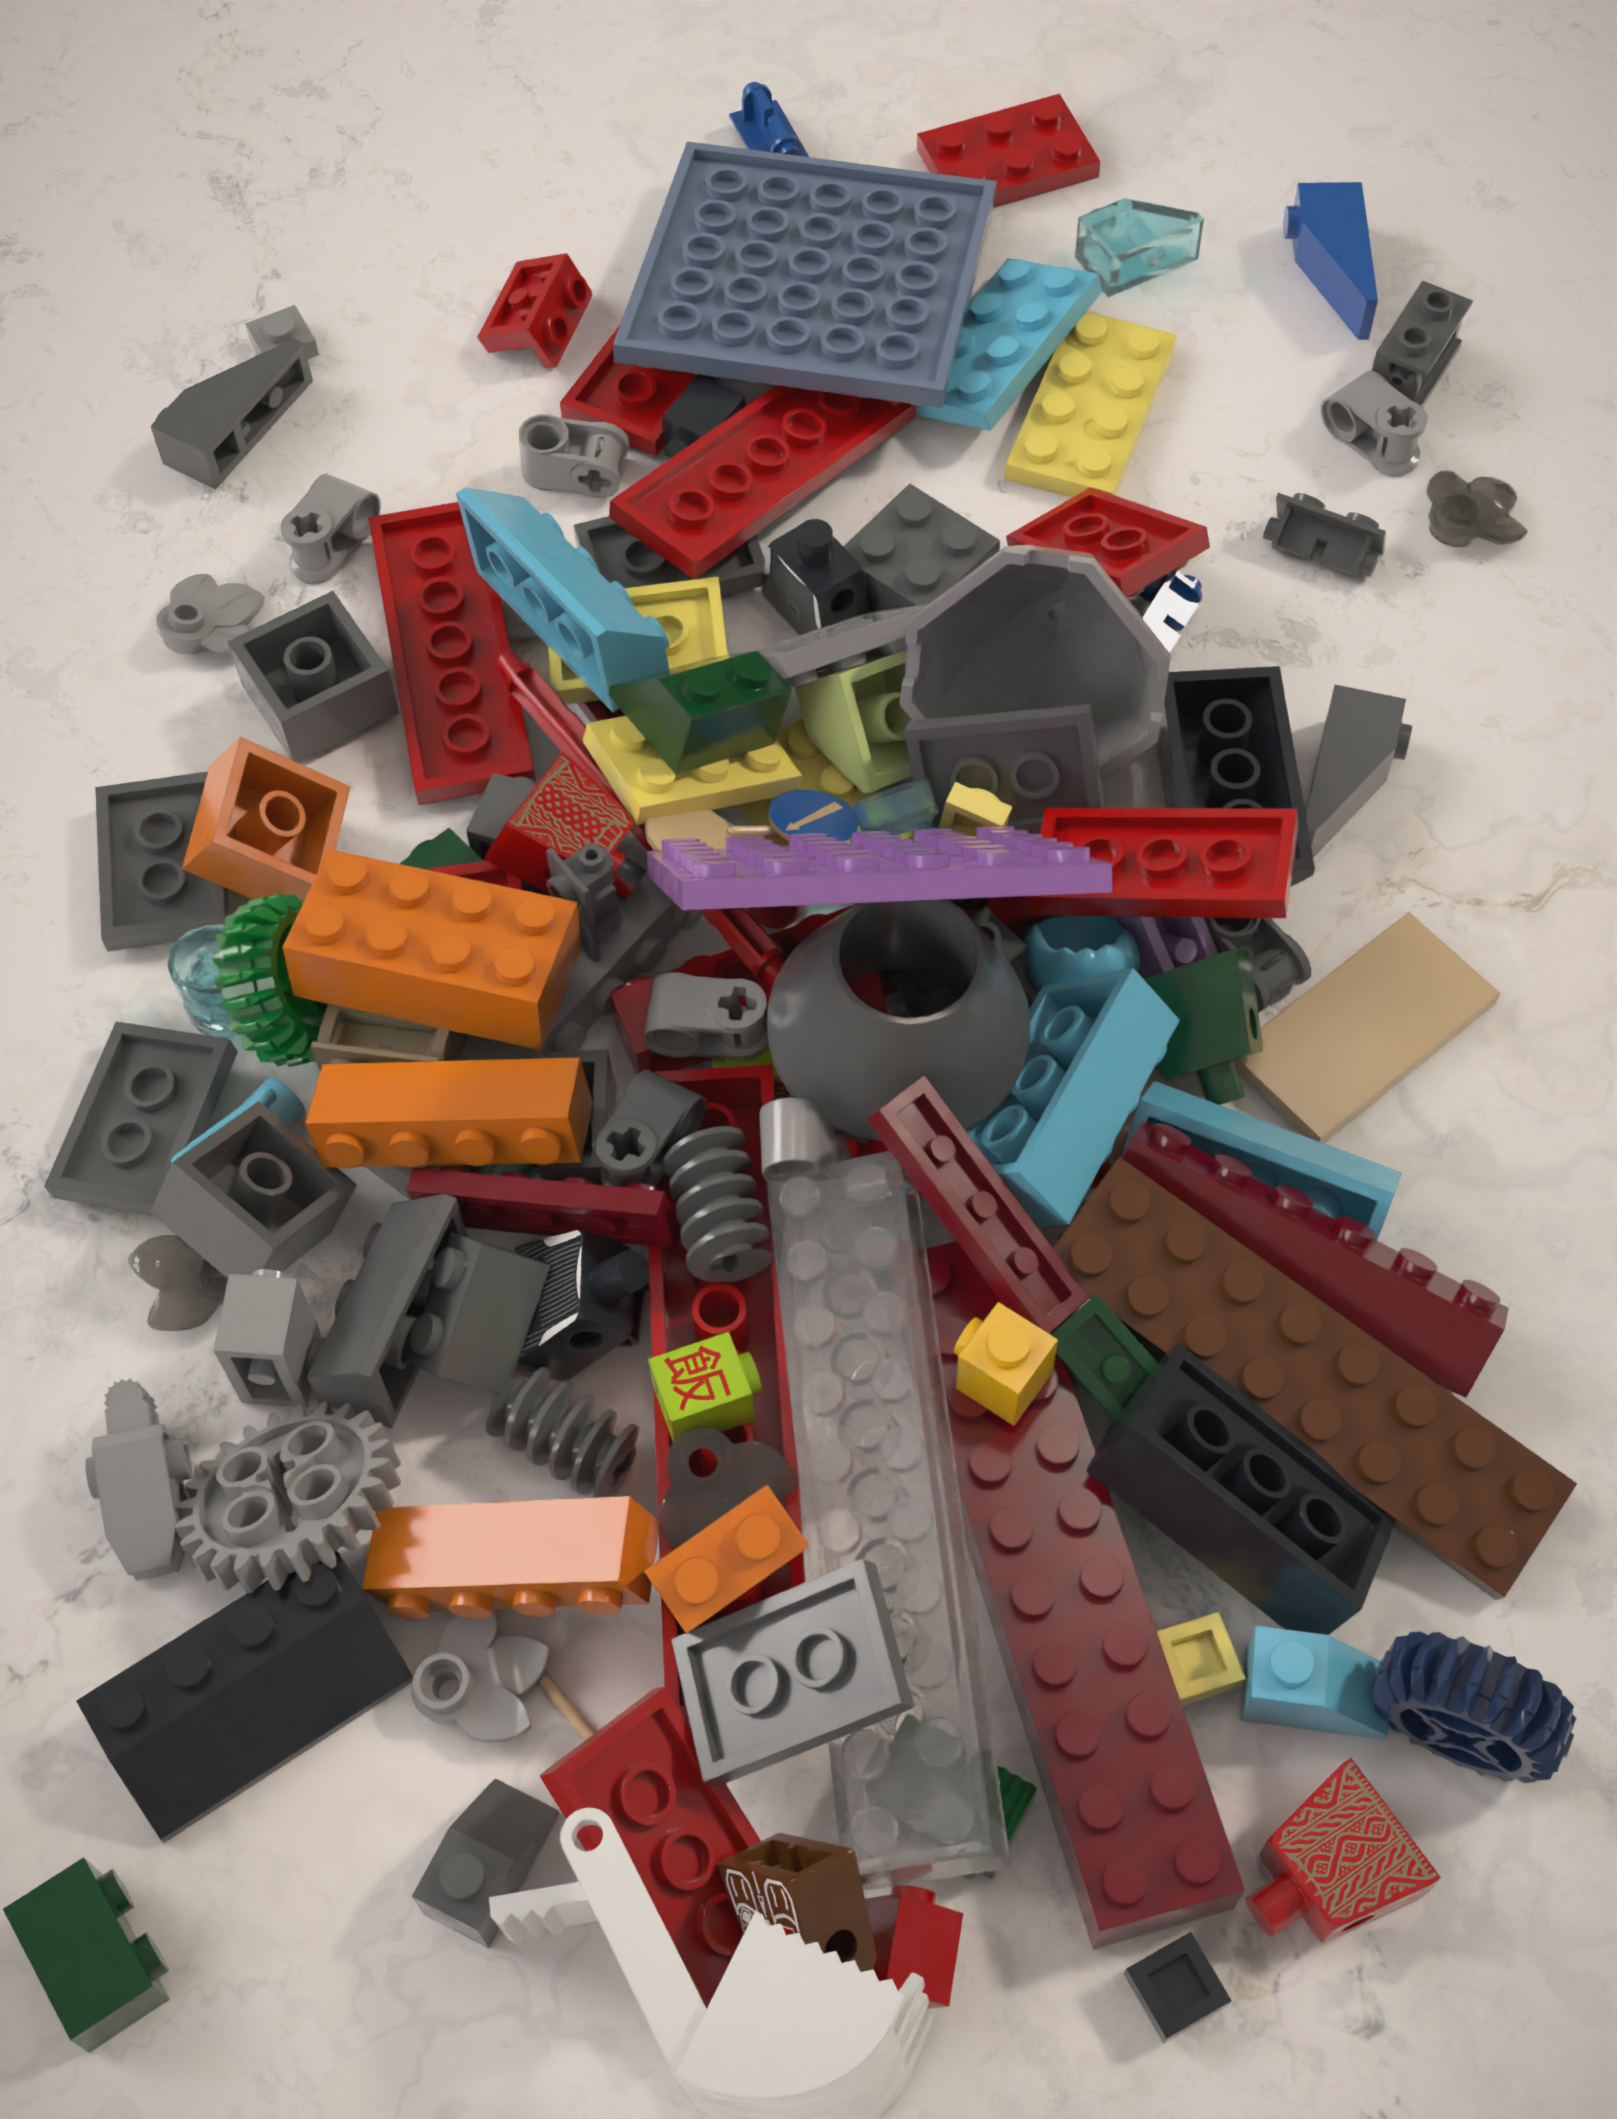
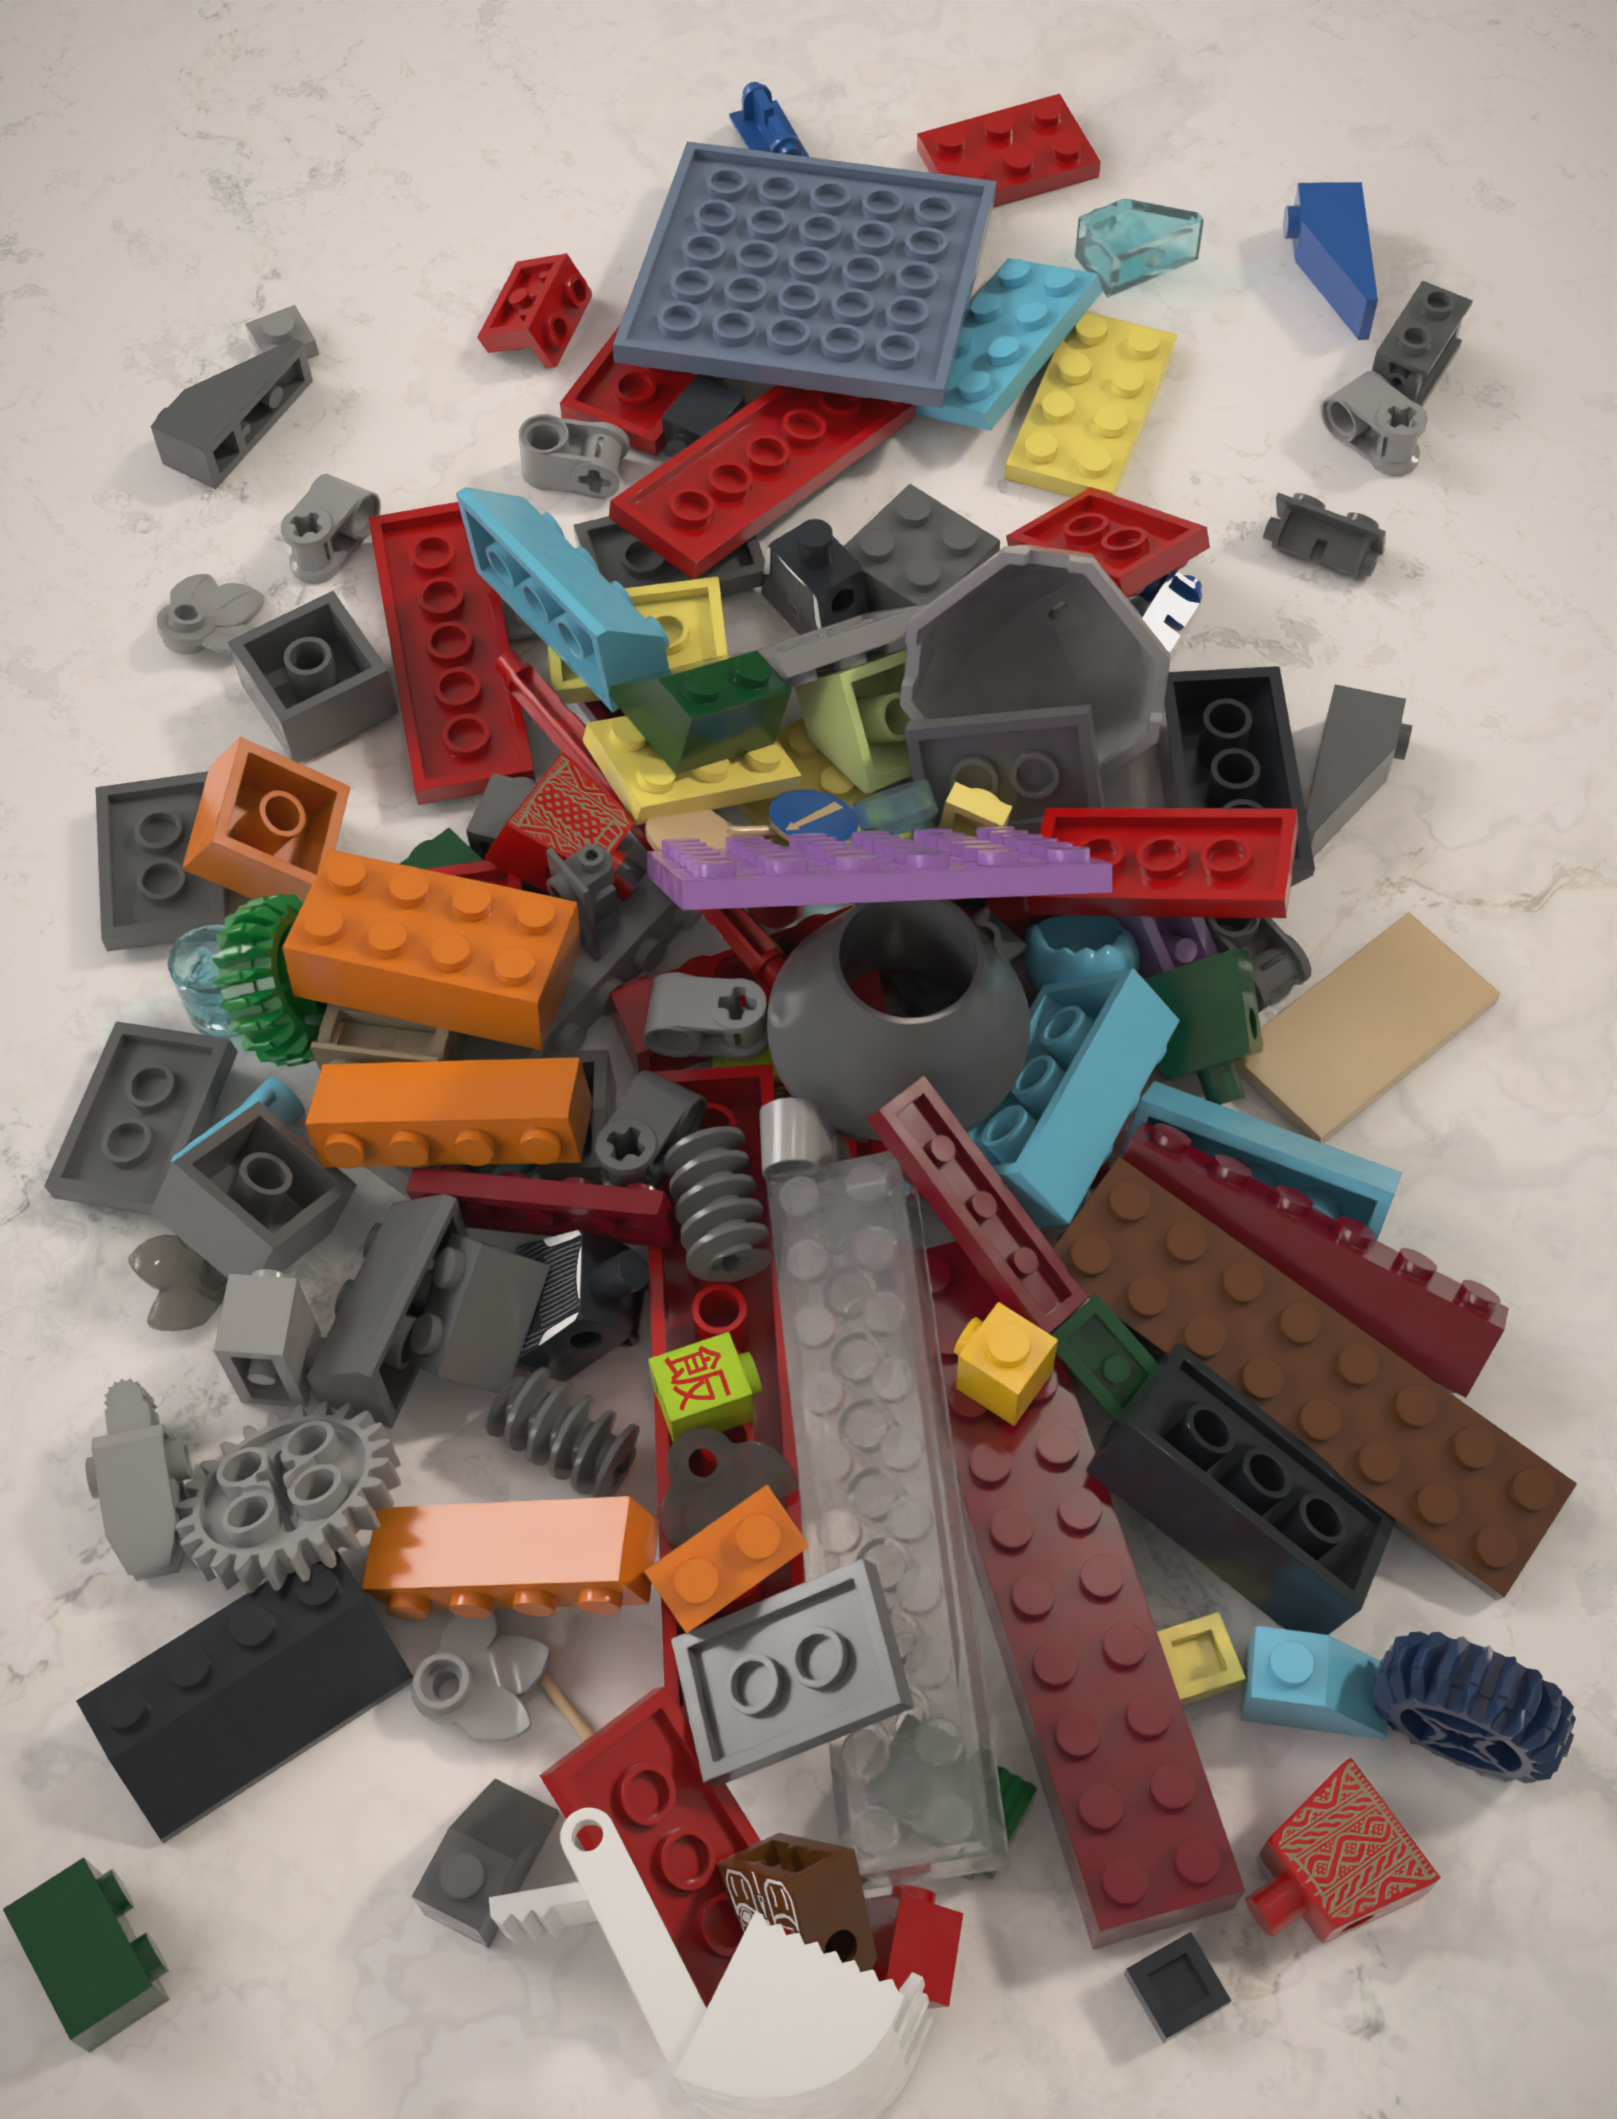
clear smoke plate [1426,470,1528,547] -> none

